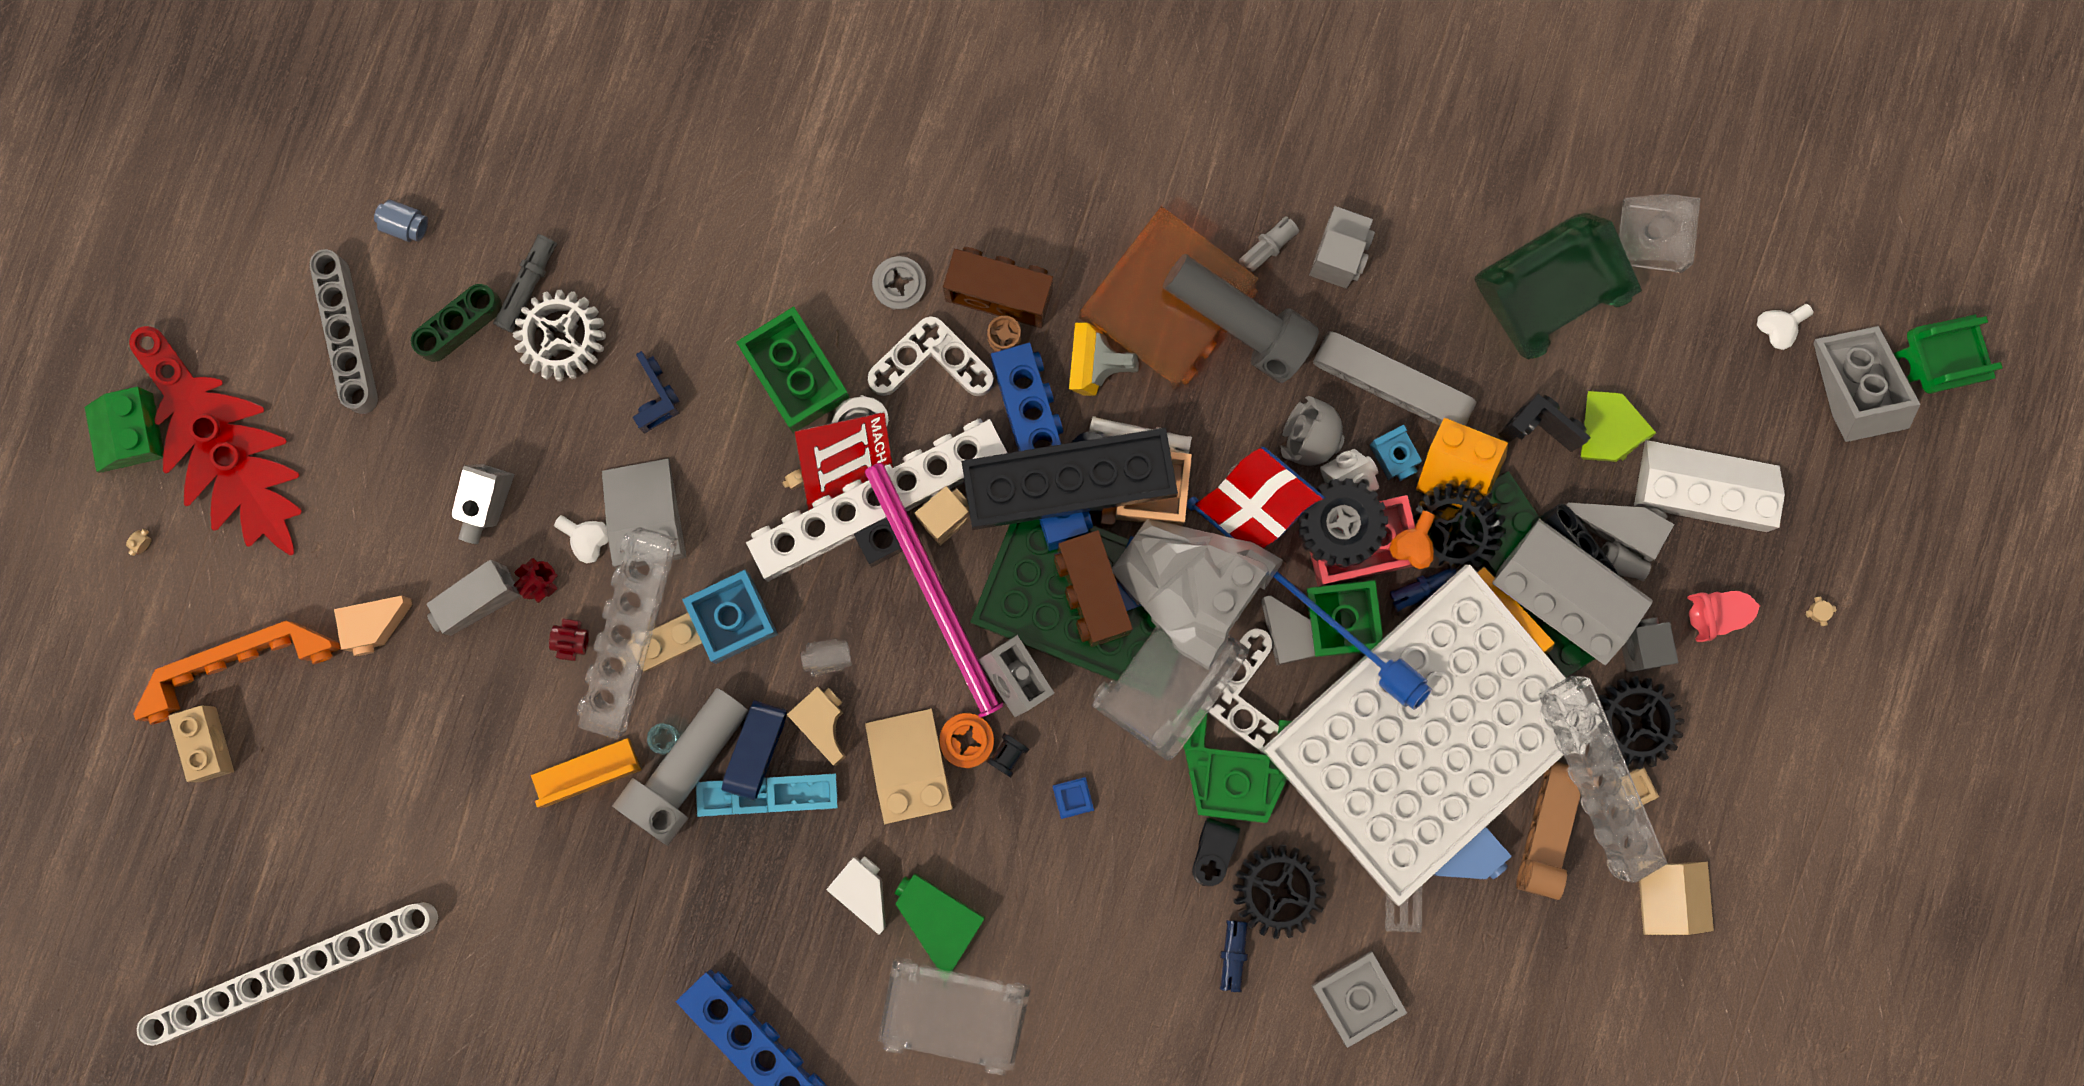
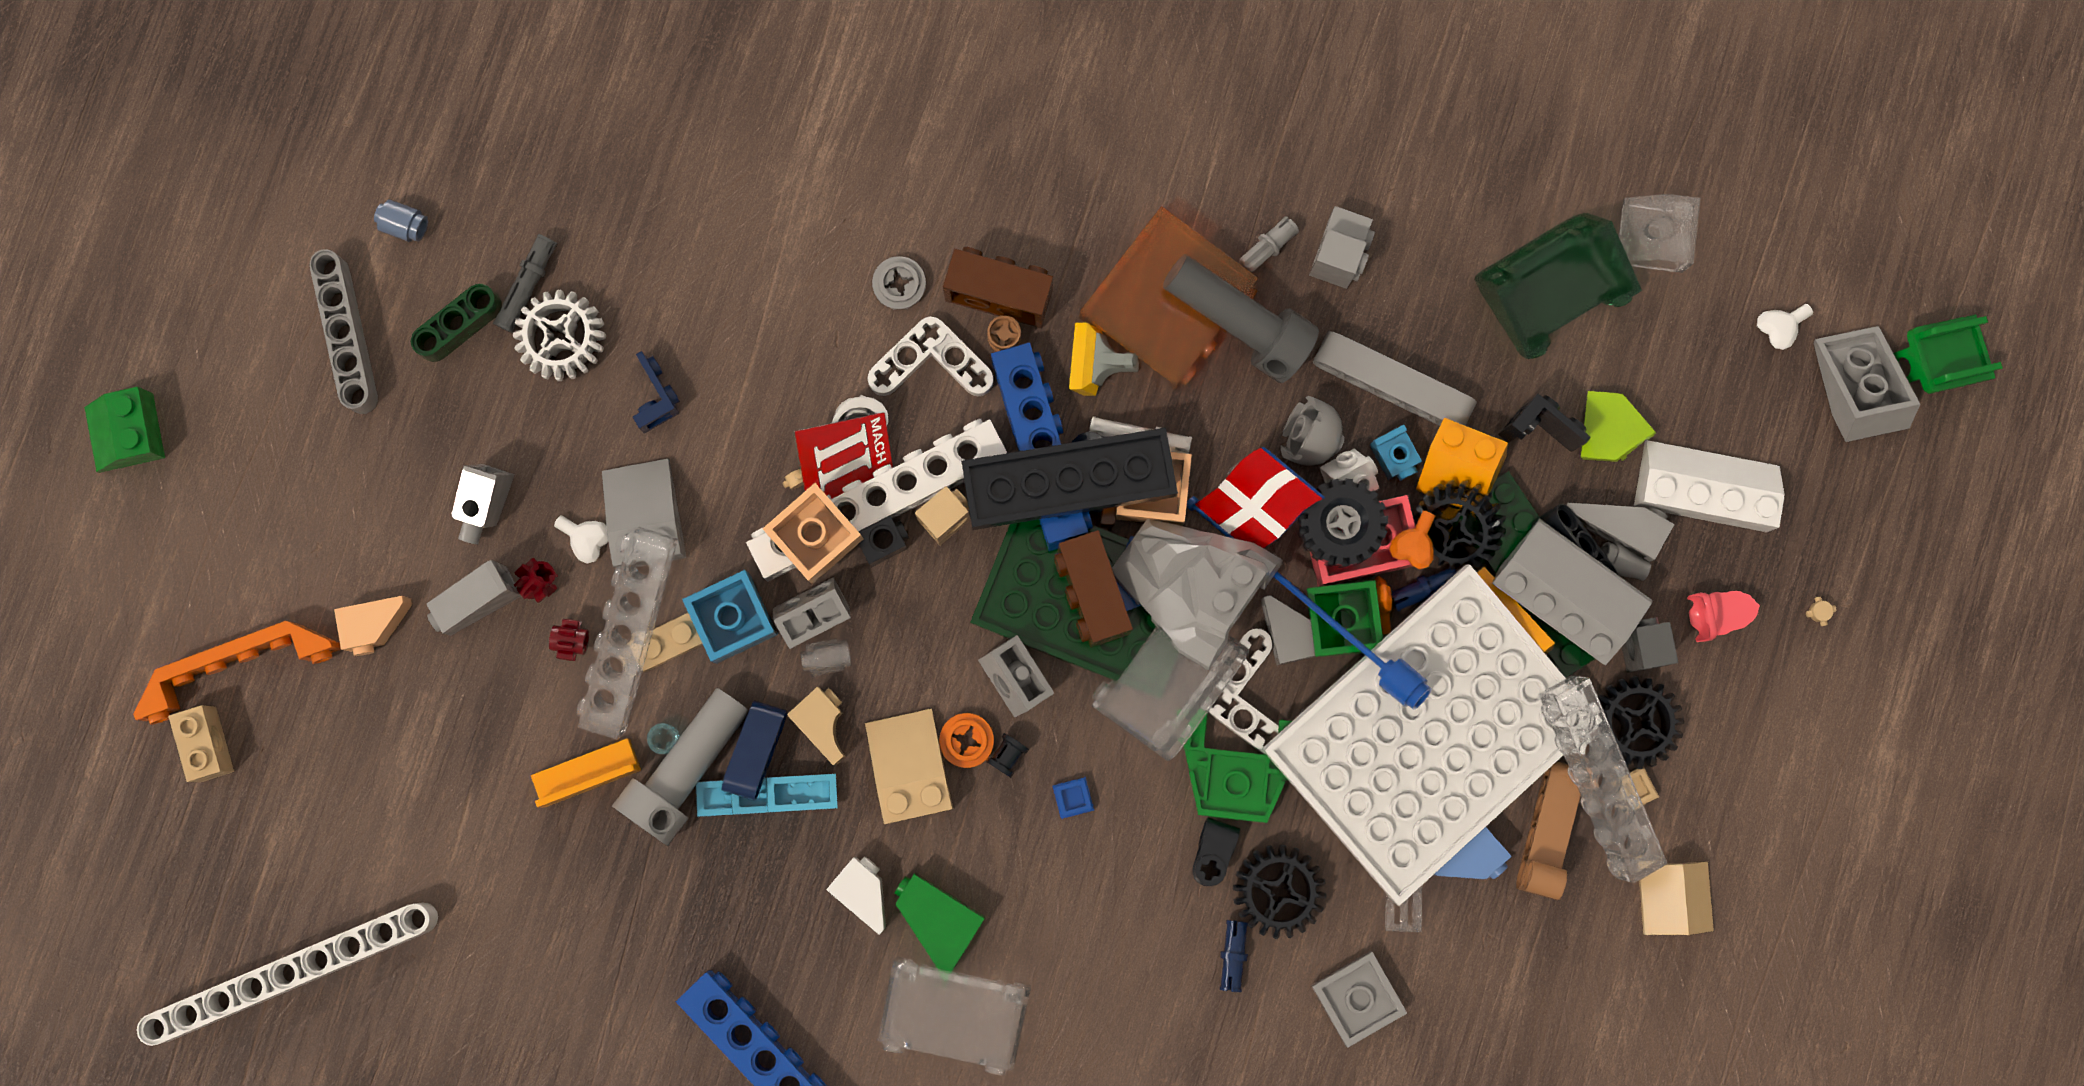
tan piece [126,529,151,556] -> none
red plant [129,326,302,555] -> none
green brick [736,307,850,434] -> none
dark pink axle [865,463,1004,718] -> none
none -> light nougat brick [762,483,864,584]
none -> light grey brick [773,577,851,649]
none -> orange rock [1374,576,1392,634]

